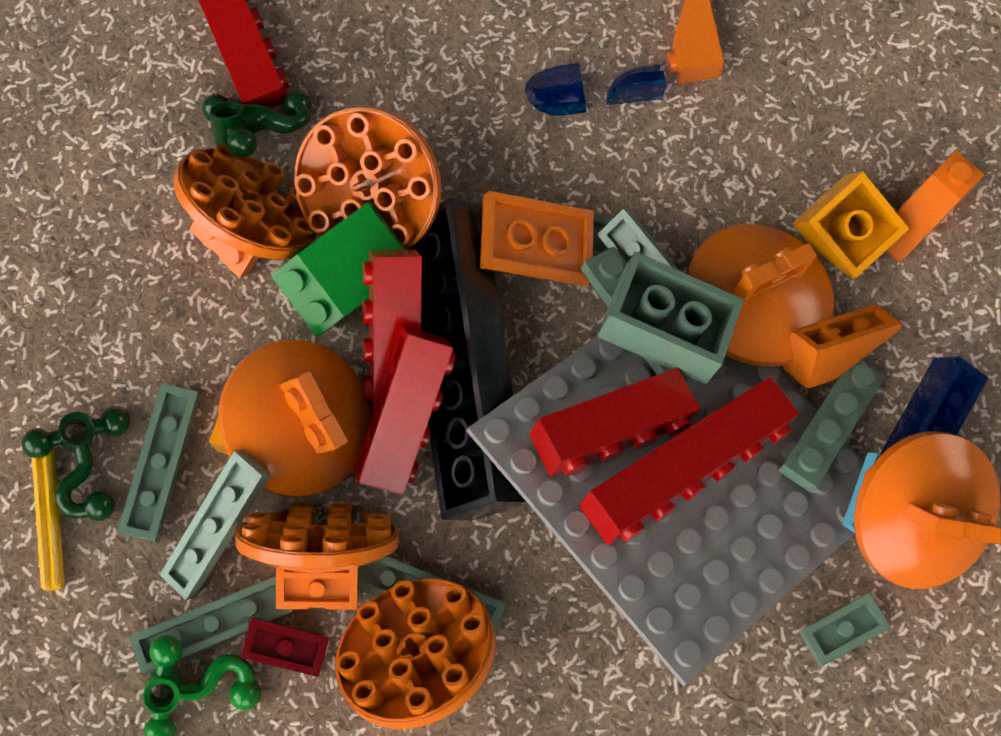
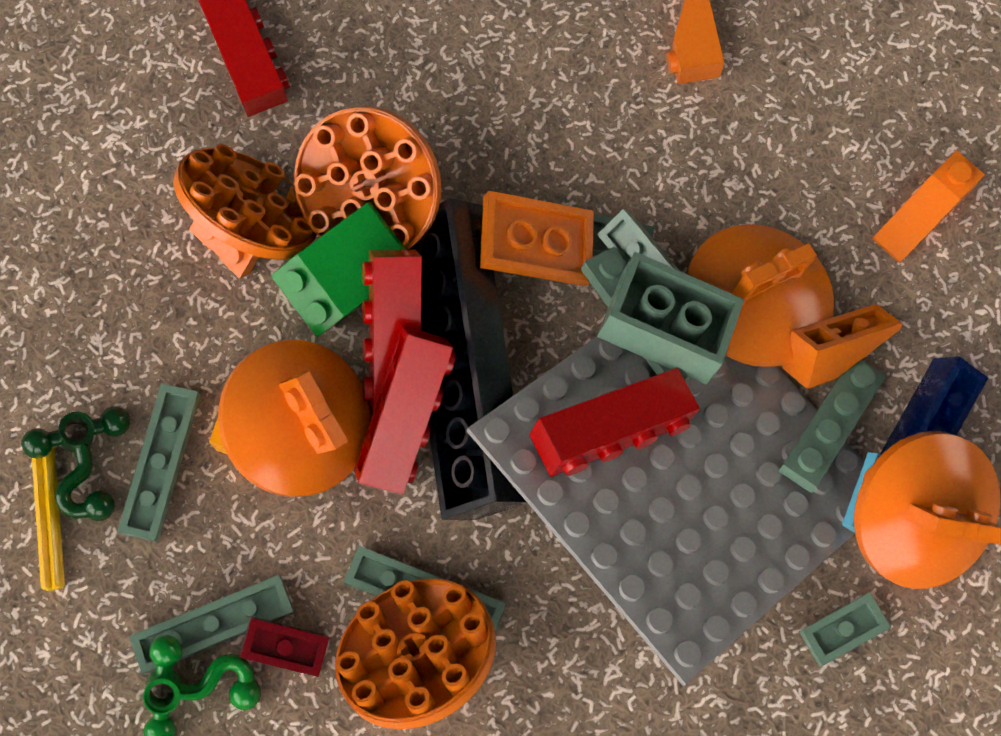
plate [160,450,271,600] -> none
dark green piece [202,91,312,158] -> none
orange bracket [235,502,399,610] -> none
clear blue brick [524,63,587,116] -> none
red brick [579,377,800,546] -> none
clear blue brick [606,64,666,105] -> none
light orange slope [792,171,909,279] -> none

